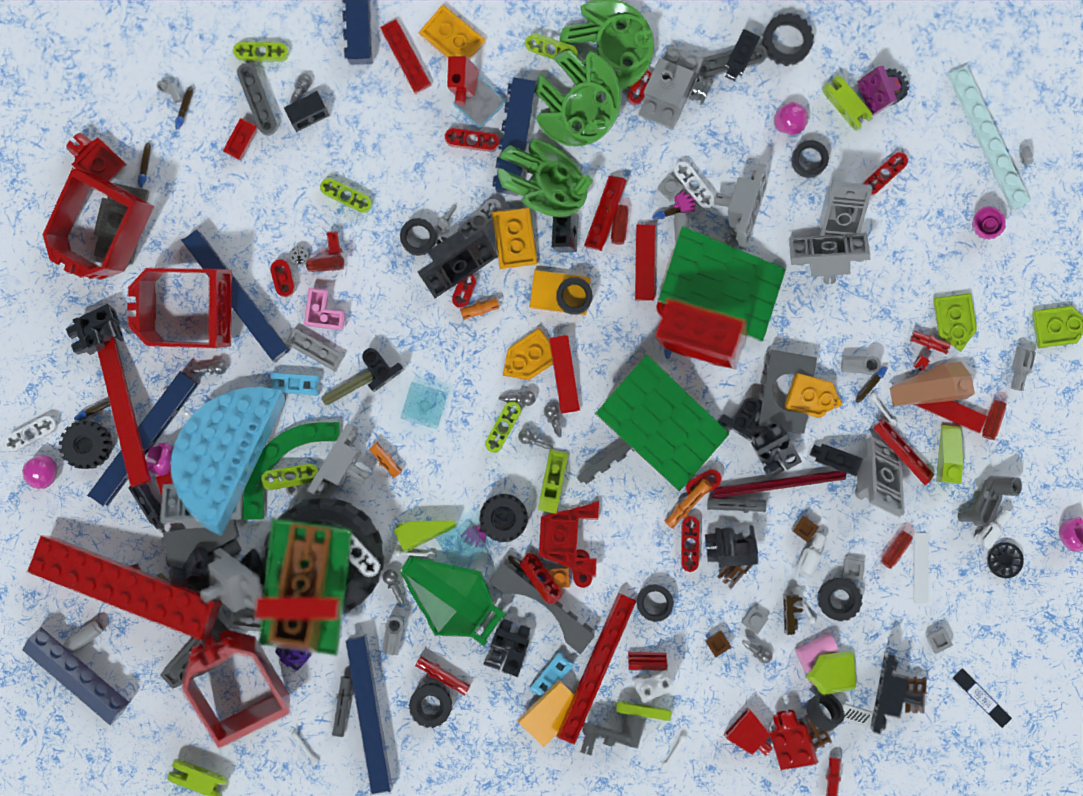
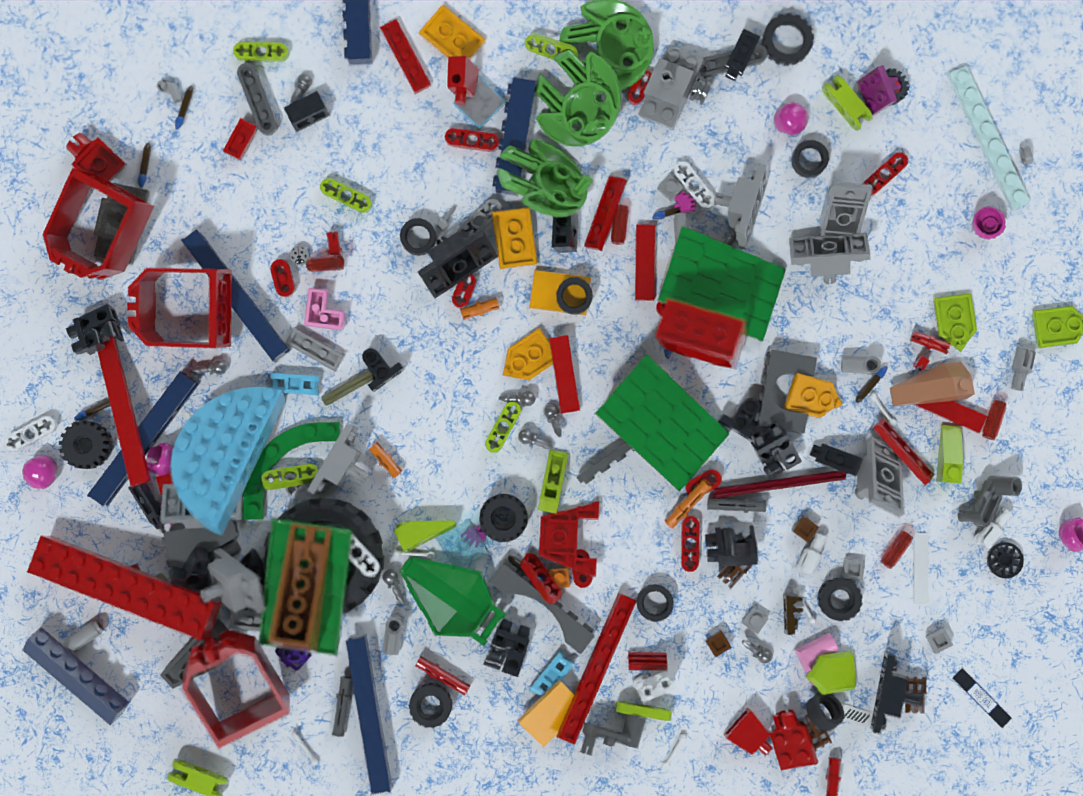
red tile [255,598,339,620] -> none
clear light blue plate [400,382,448,430] -> none

